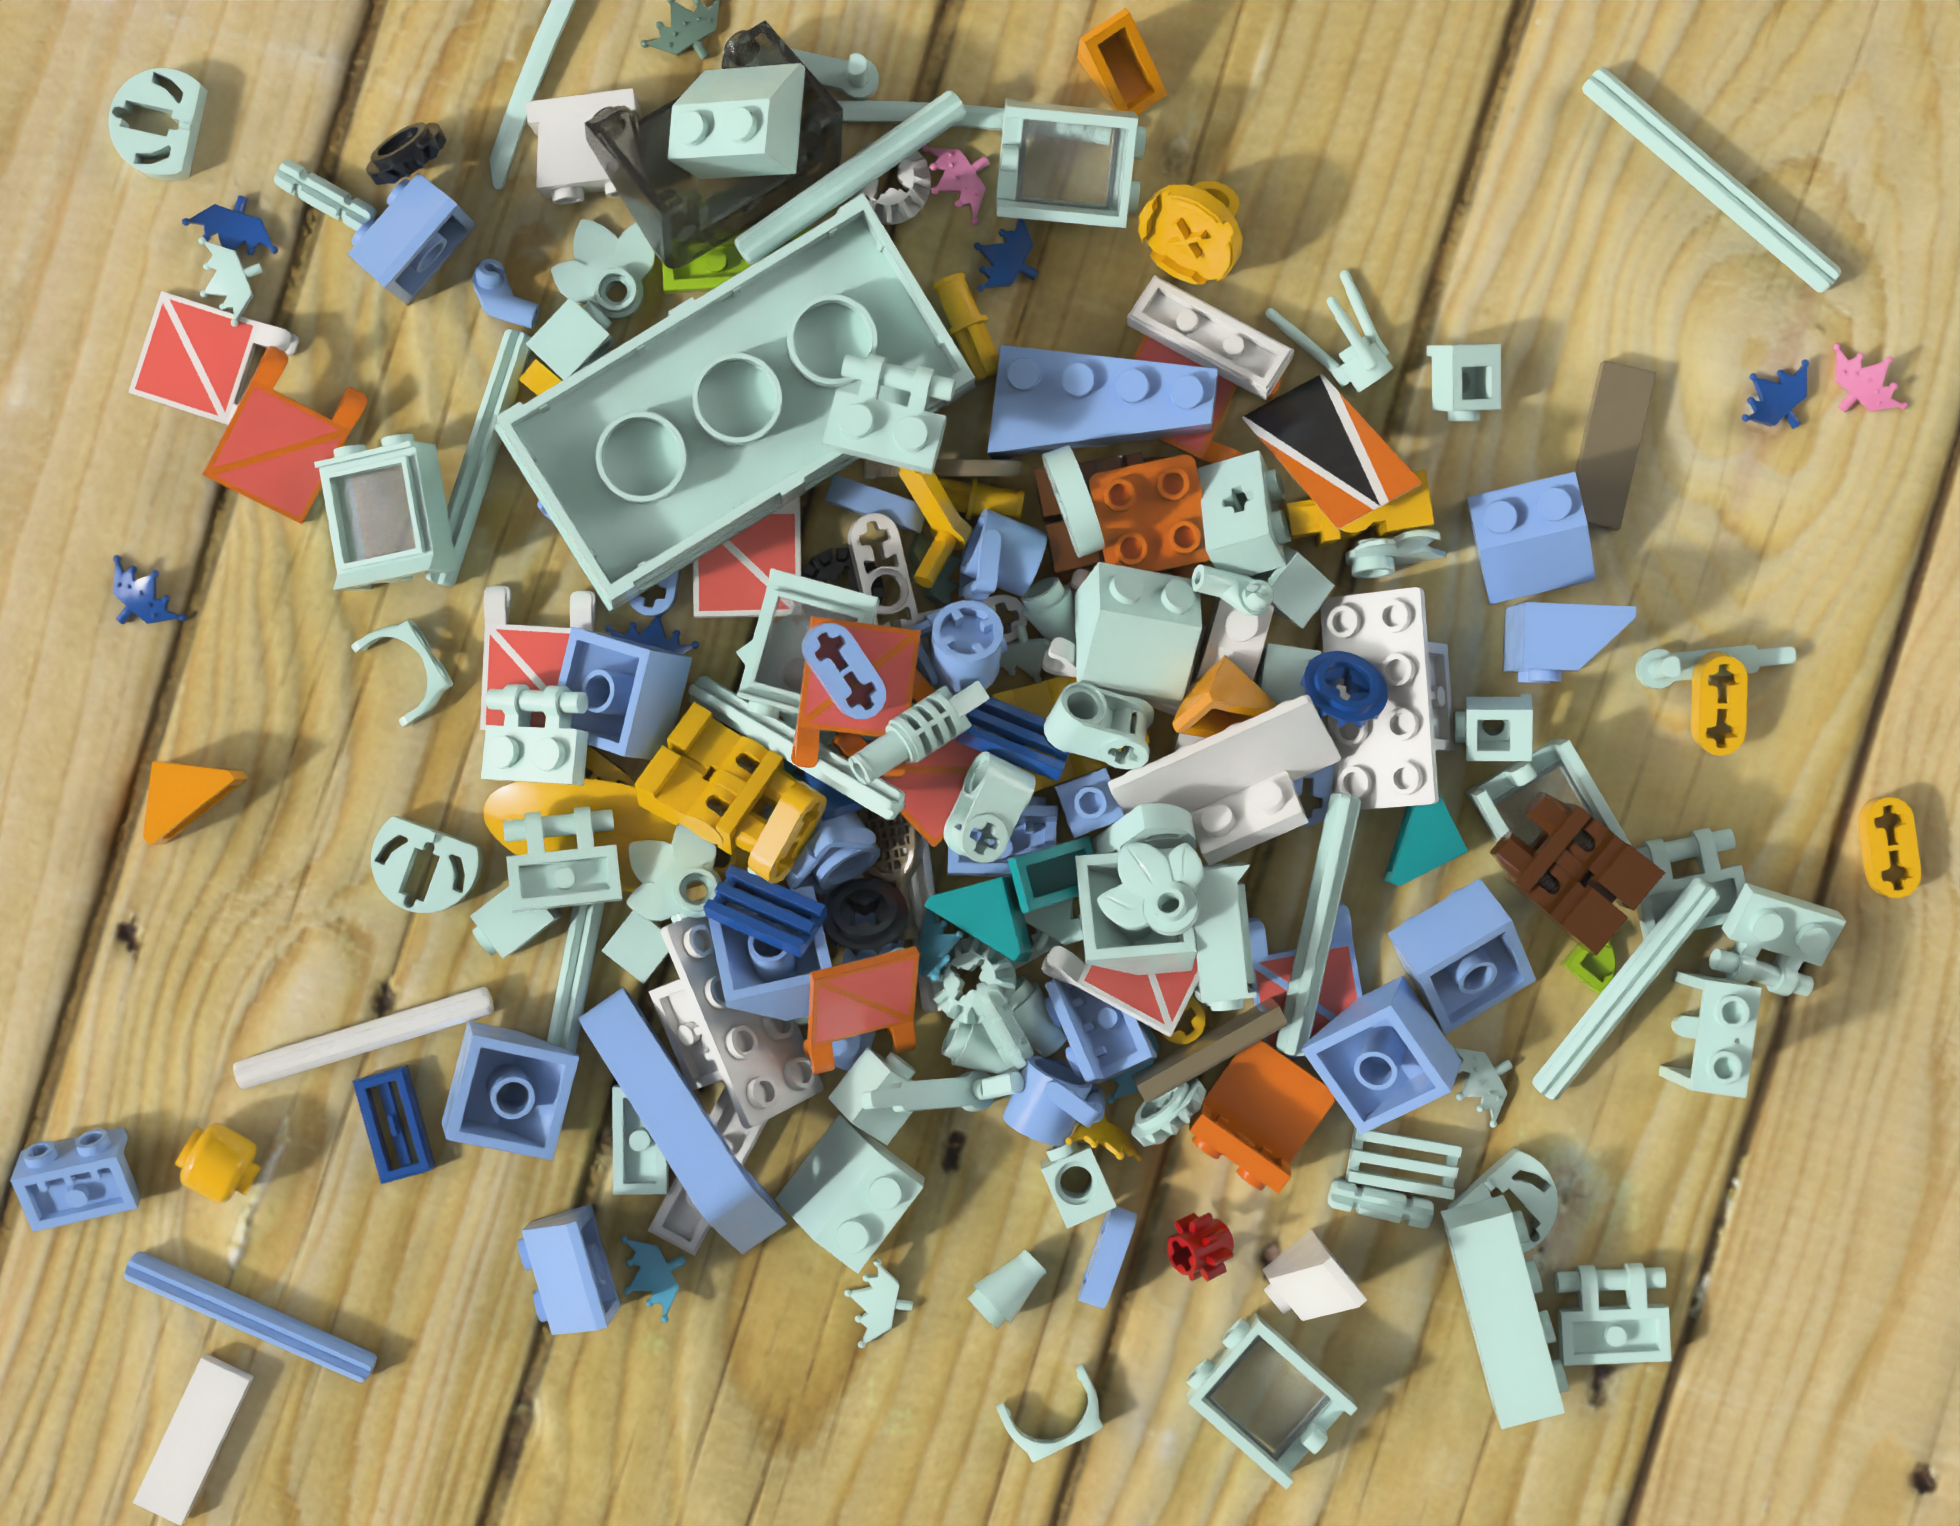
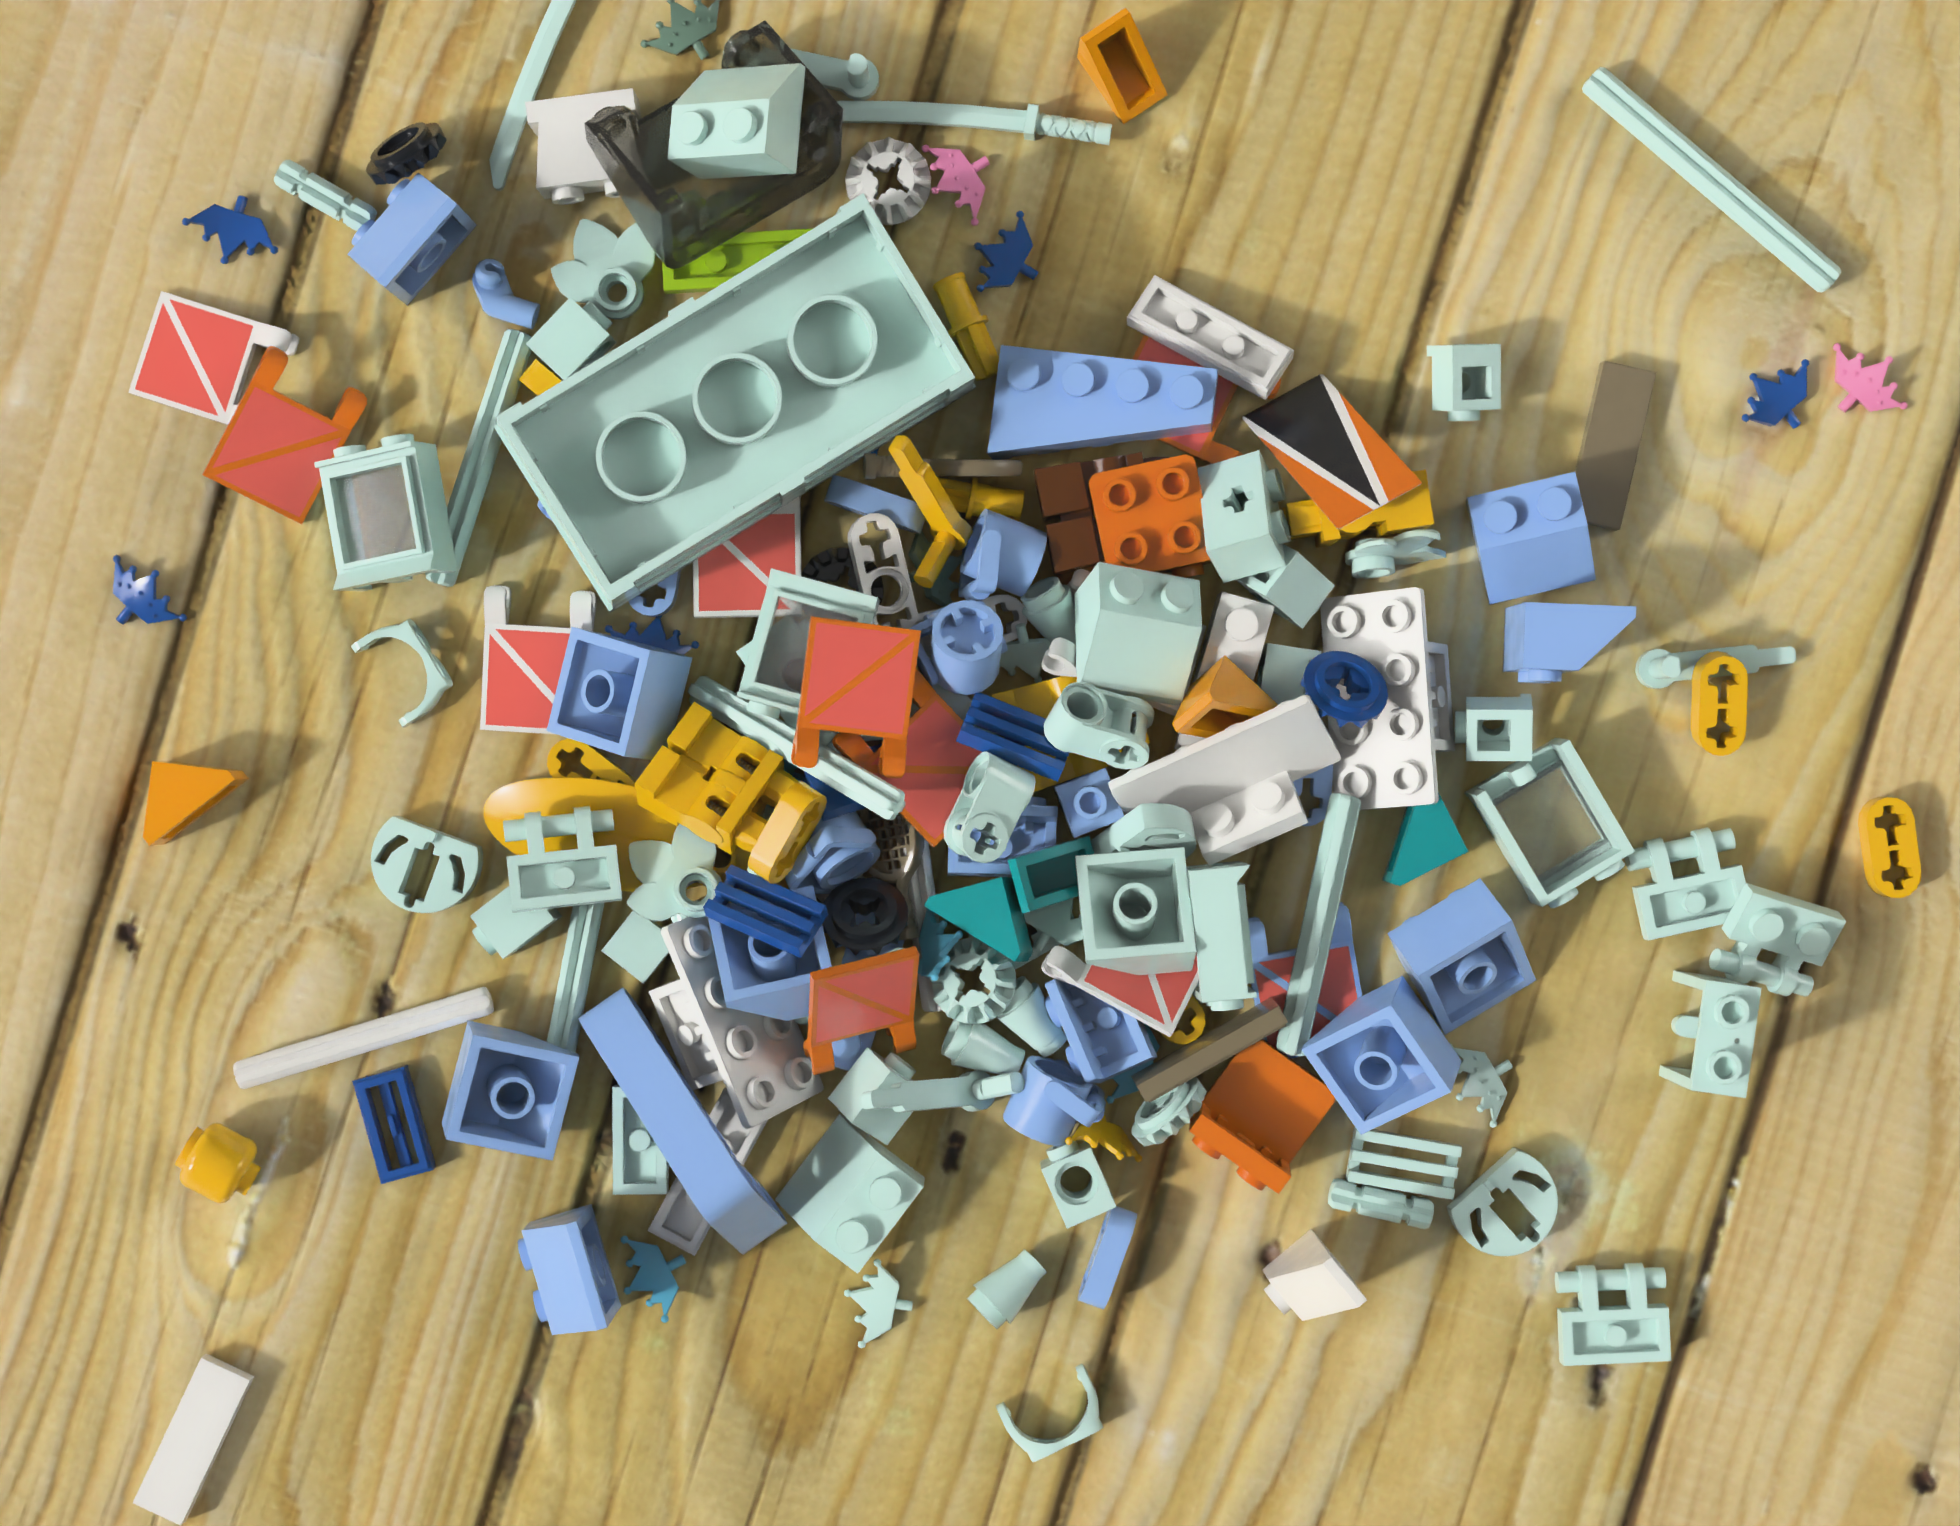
light blue bracket [10,1127,141,1232] -> none
light aqua piece [108,68,208,181] -> none
light blue axle [124,1252,377,1383] -> none
light aqua piece [198,237,263,327] -> none
light aqua plate [481,684,589,786] -> none
light aqua axle [734,90,966,265] -> none
light blue beam [802,623,886,719] -> none
light aqua plate [822,353,956,475] -> none
light aqua hinge [848,681,990,785] -> none
light aqua axle [969,981,1034,1069] -> none
window [995,98,1146,228] -> none
light aqua piece [1042,445,1105,558] -> none
light aqua plate [1097,842,1203,936] -> none
yellow tile [1138,181,1243,284] -> none
red gear [1167,1213,1234,1282] -> none
window [1186,1313,1358,1490] -> none
light aqua arm [1191,565,1274,616] -> none
light aqua plant [1265,270,1394,393] -> none
light aqua brick [1440,1195,1569,1429] -> none
reddish brown hips [1490,792,1666,956] -> none
light aqua axle [1532,877,1720,1101] -> none
lime tile [1561,939,1616,995] -> none

